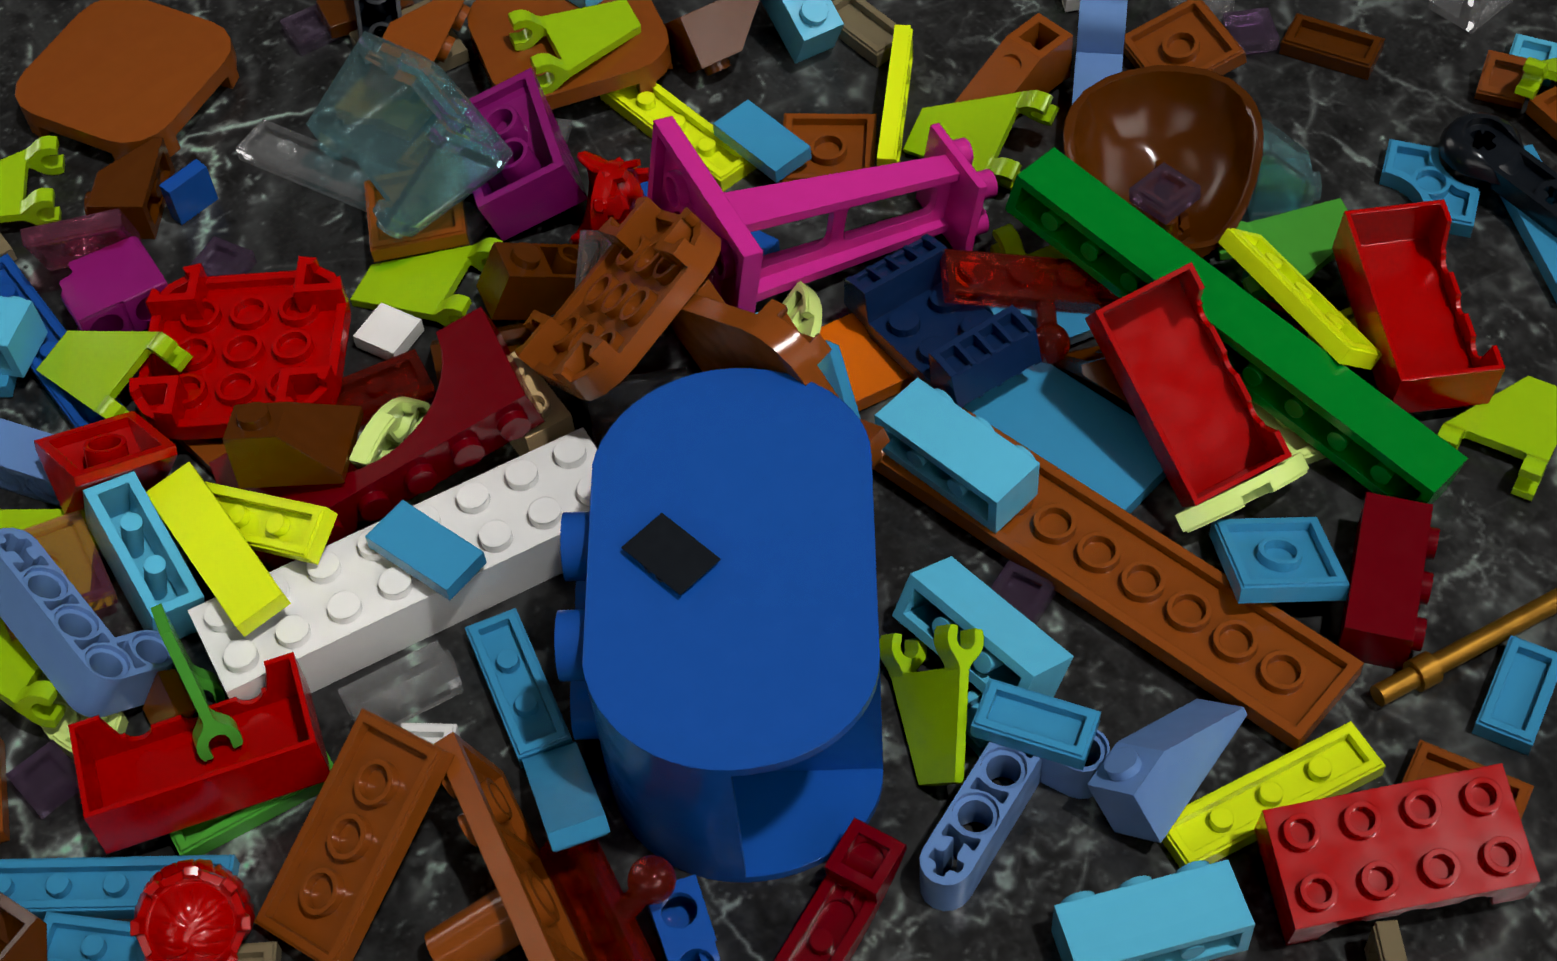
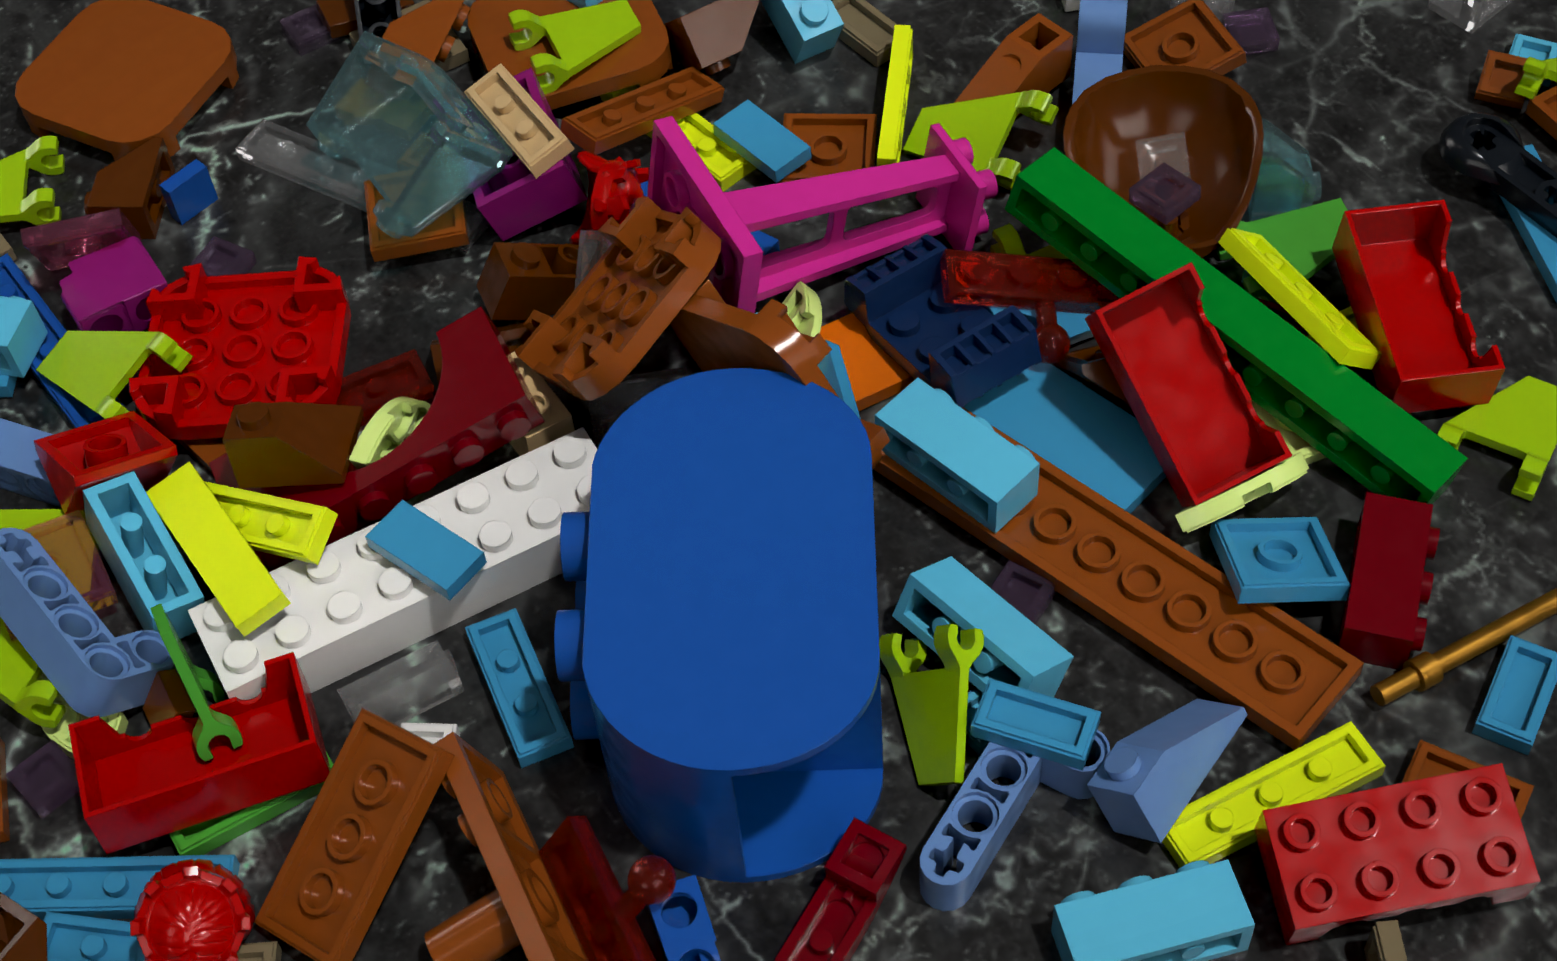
lime flag [350,237,503,327] -> none
white tile [353,302,424,365] -> none
dark azure tile [522,742,611,852] -> none
black piece [621,513,721,595] -> none
reddish brown tile [1279,13,1385,80] -> none
dark azure tile [1379,139,1480,238] -> none
none -> tan tile [464,63,575,179]
none -> dark orange tile [560,66,725,155]
none -> clear tile [1136,132,1191,190]

